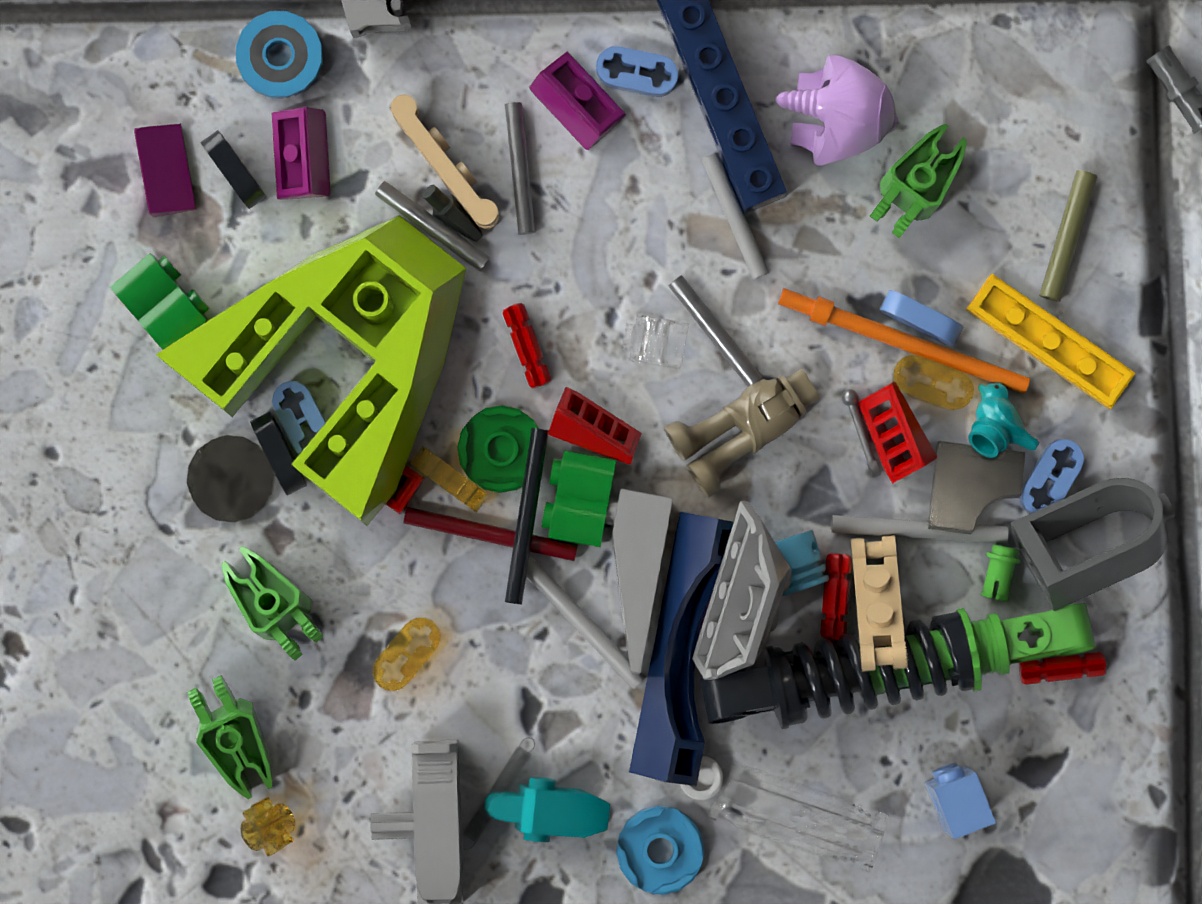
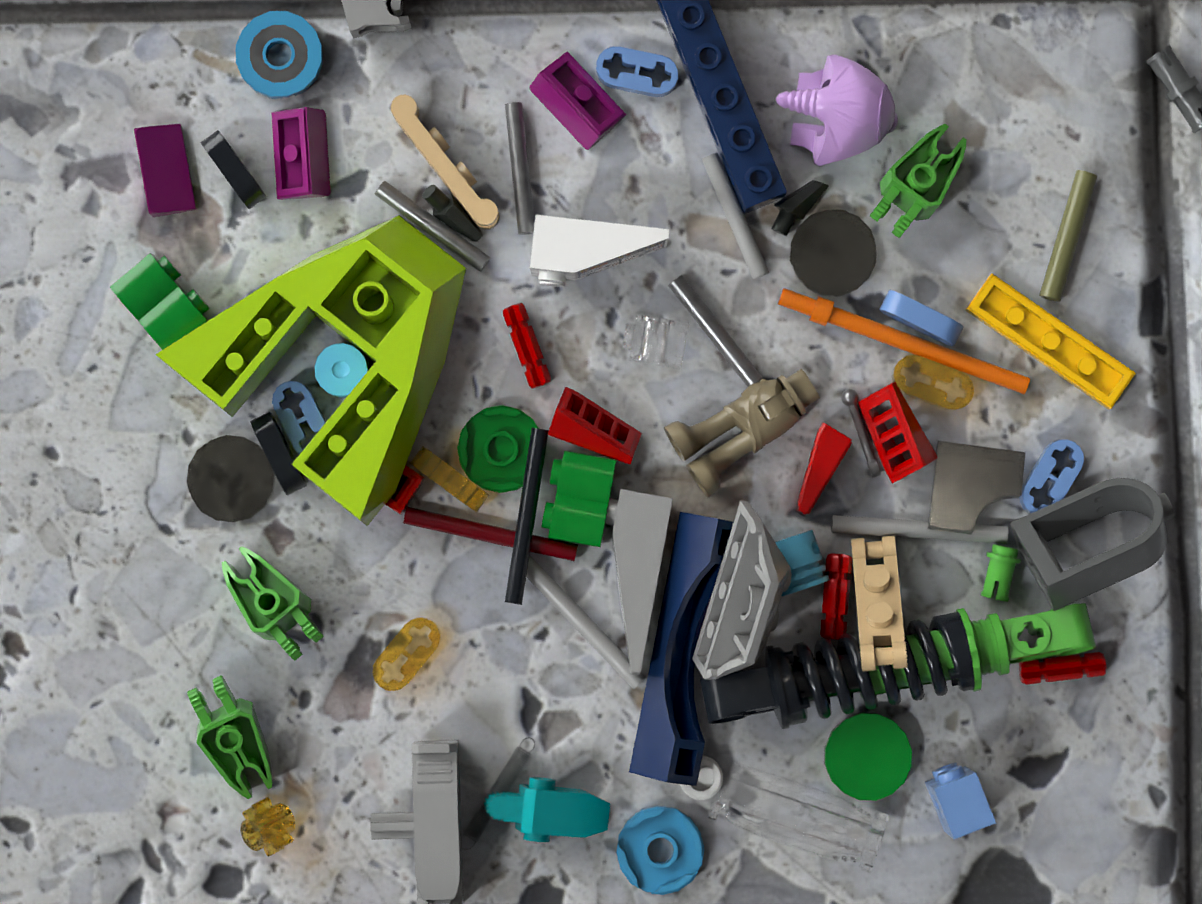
teal animal [968,383,1040,458] -> none
none -> medium azure piece [314,343,371,399]
none -> white slope [530,215,669,287]
none -> pearl dark grey bar [771,180,829,236]
none -> clear smoke tile [789,209,877,297]
none -> red slope [796,422,852,516]
none -> green tile [824,713,912,801]

